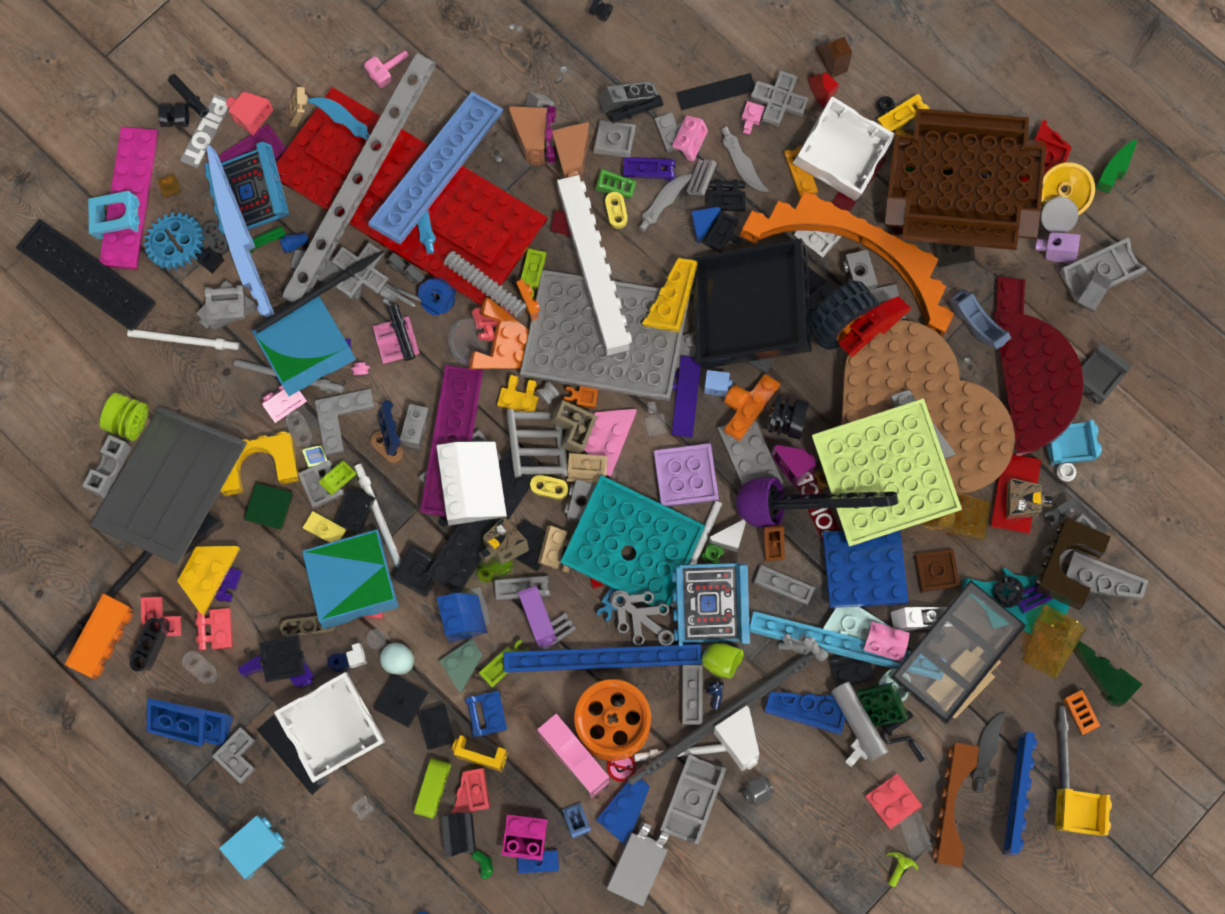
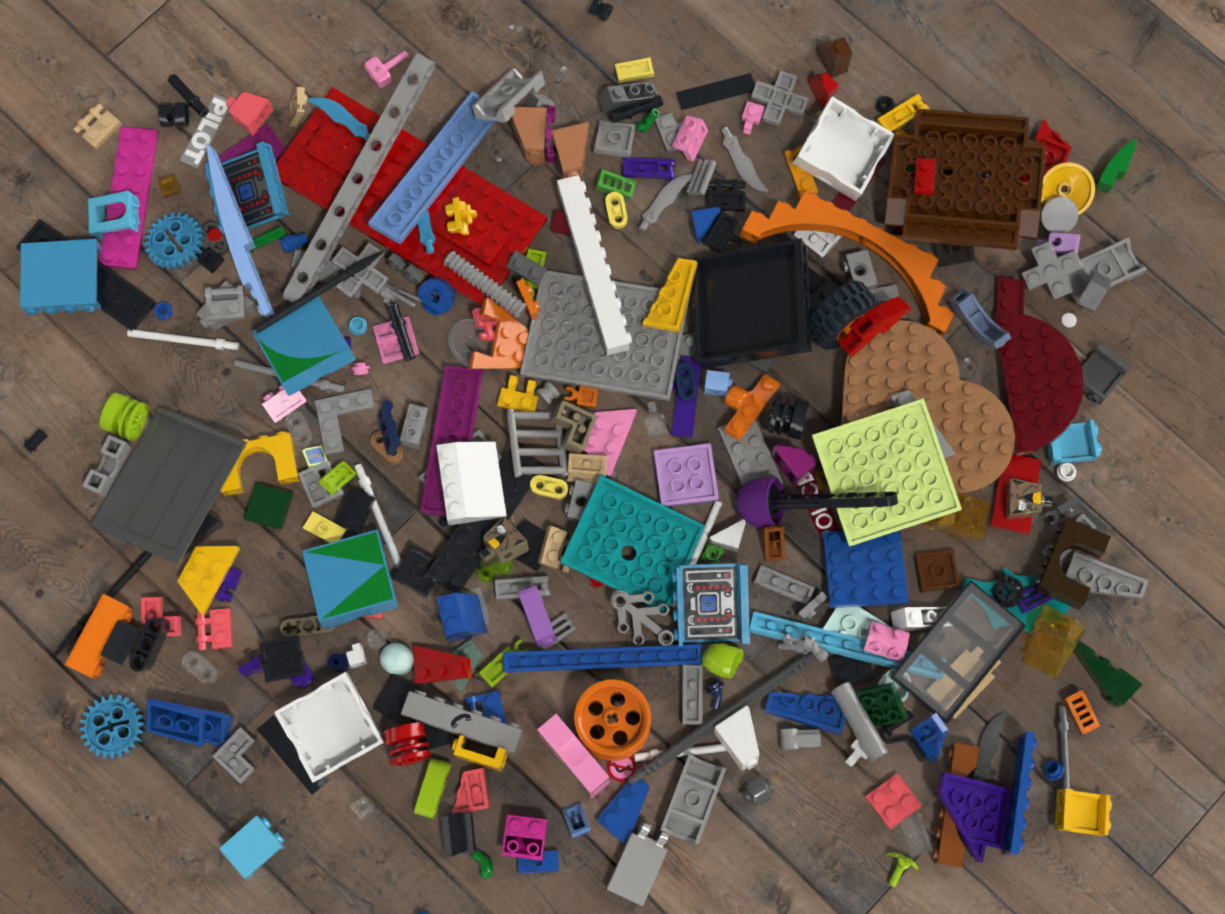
dark azure plate [597,588,624,623] -> none
none -> dark azure panel [20,239,101,316]
none -> black pin [23,429,48,453]
none -> tan plate [73,103,122,150]
none -> dark azure gear [79,695,146,760]
none -> black panel [101,620,140,665]
none -> blue plate [154,302,173,320]
none -> red sticker [207,228,222,242]
none -> medium azure plate [348,317,367,336]
none -> red wheel [383,722,431,767]
none -> light grey brick [401,690,523,755]
none -> red wing [413,645,472,685]
none -> yellow hips [445,197,477,236]
none -> light grey piece [472,68,545,123]
none -> dark grey plate [505,250,547,286]
none -> light yellow plate [615,57,654,83]
none -> green arm [636,109,660,133]
none -> dark blue plate [675,363,697,401]
none -> light grey piece [780,729,821,751]
none -> light grey plate [797,592,827,622]
none -> blue wing [910,713,948,763]
none -> red plate [914,158,936,195]
none -> dark purple wing [937,772,1014,863]
none -> light grey plate [1022,240,1083,299]
none -> blue plate [1044,761,1064,780]
none -> white sticker [1062,313,1077,327]

